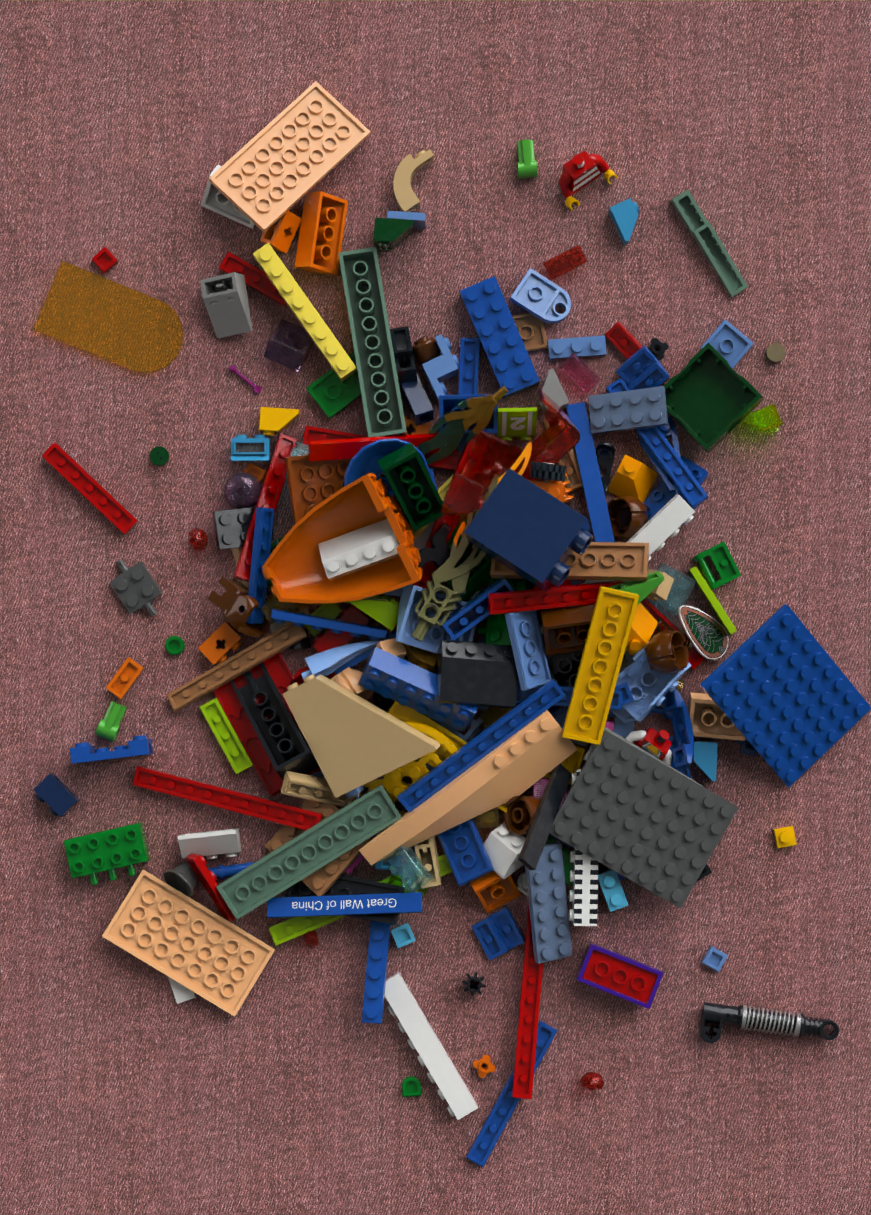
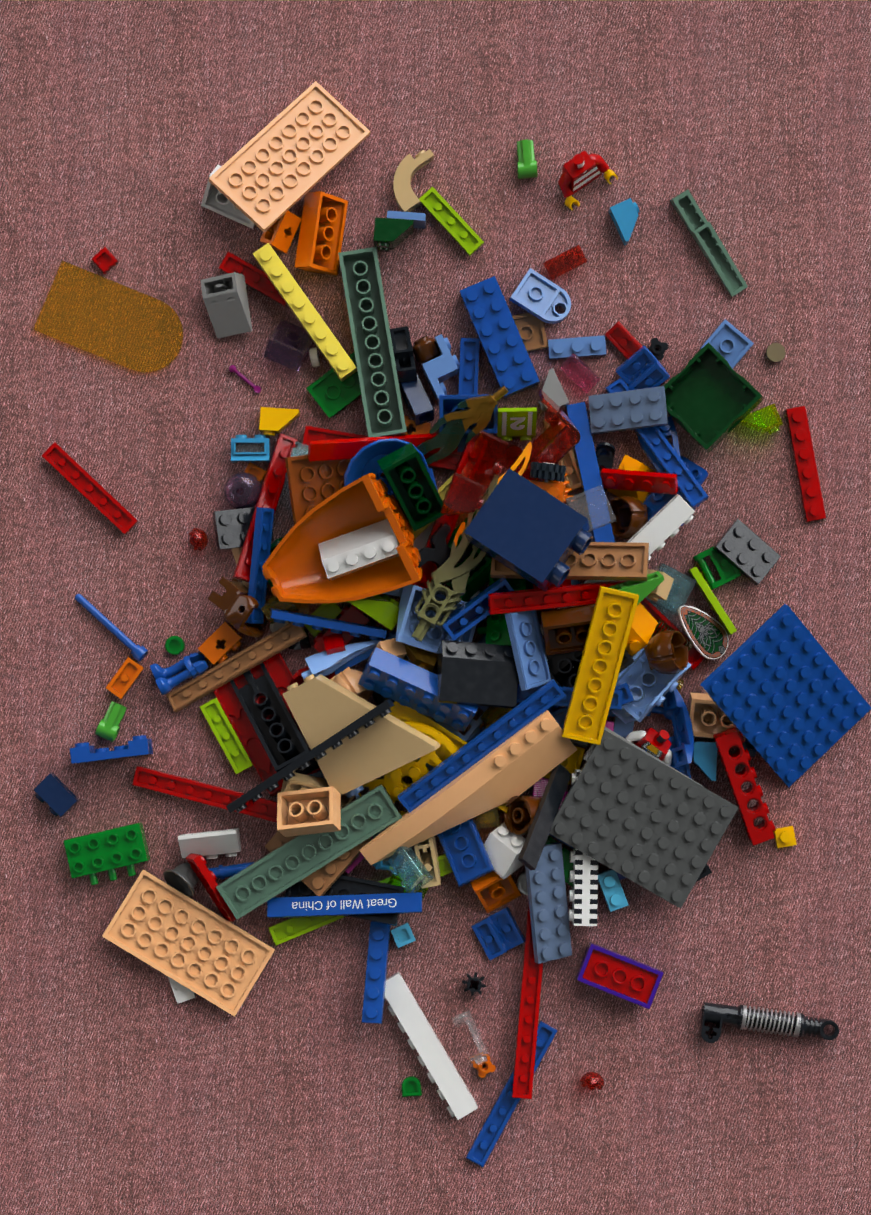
dark grey plate [109,559,163,617] -> none
dark green tile [150,446,170,466] -> none
clear red plate [304,930,319,948] -> none
medium blue tile [701,946,728,972] -> none
none -> blue piece [75,594,148,662]
none -> blue piece [150,652,208,695]
none -> black plate [226,699,395,813]
none -> light nougat brick [277,786,341,837]
none -> white tile [309,347,320,367]
none -> red tile [323,633,346,655]
none -> lime plate [419,187,484,256]
none -> clear panel [451,1010,490,1065]
none -> clear tile [566,485,616,532]
none -> red plate [601,468,678,495]
none -> plate [713,519,781,586]
none -> red brick [713,727,776,846]
none -> red plate [785,406,826,522]

